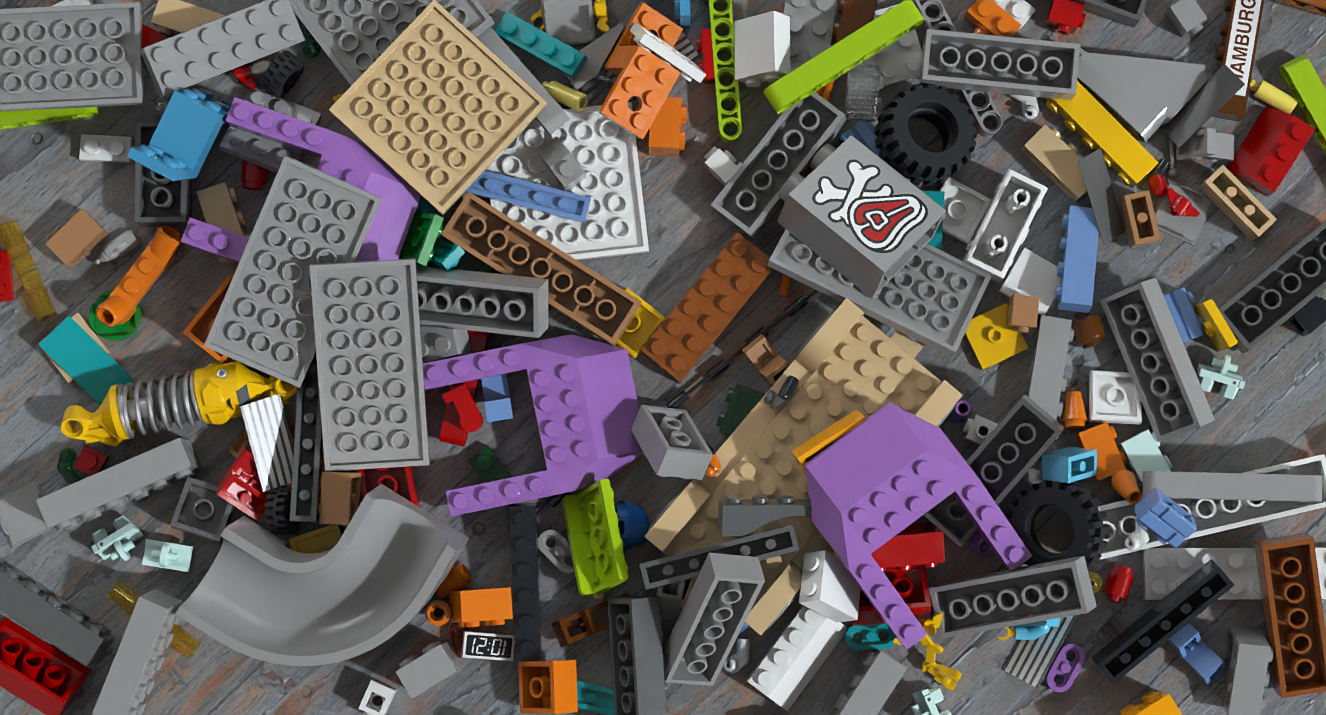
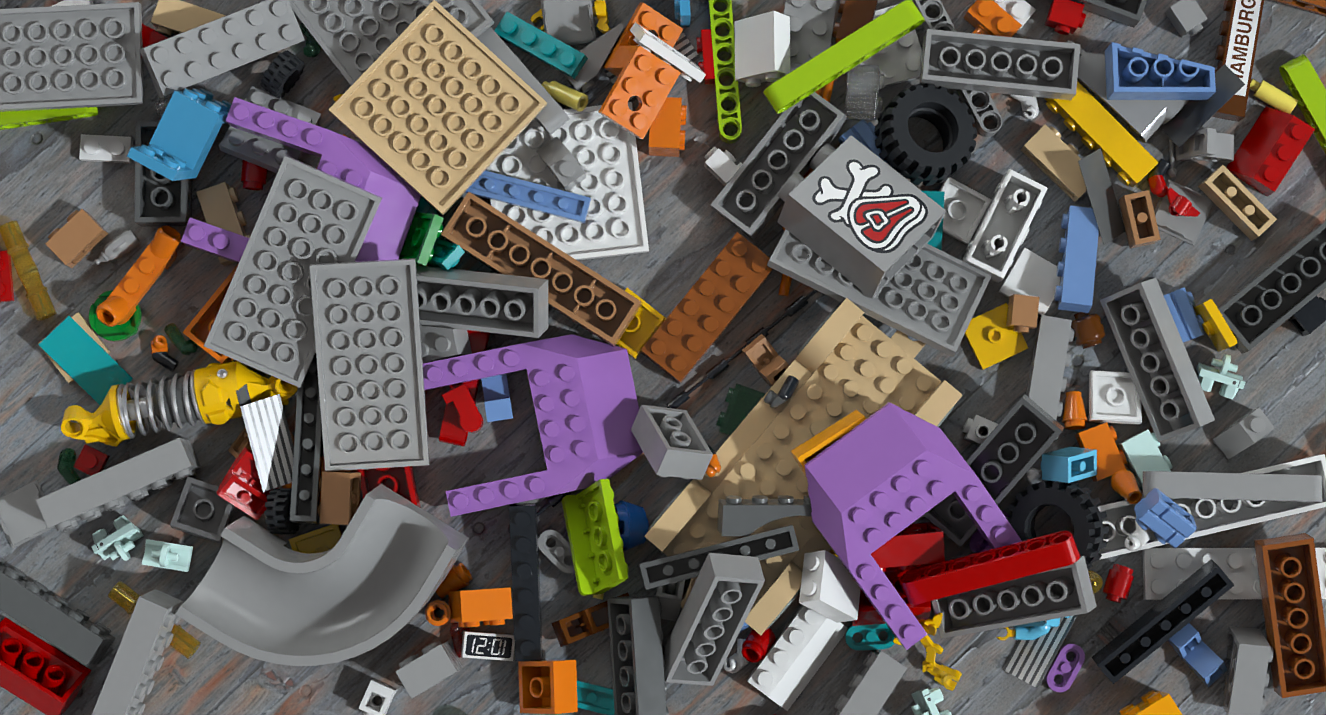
red piece [233,62,257,90] -> none
dark green plate [468,445,513,483] -> none
medium lavender cone [948,398,972,423] -> none
none -> arm [151,335,179,372]
none -> clear green arm [164,323,198,355]
none -> red brick [741,628,776,663]
none -> red beam [899,531,1080,605]
none -> medium blue wedge [1105,42,1216,100]
none -> light grey slope [1212,407,1275,460]

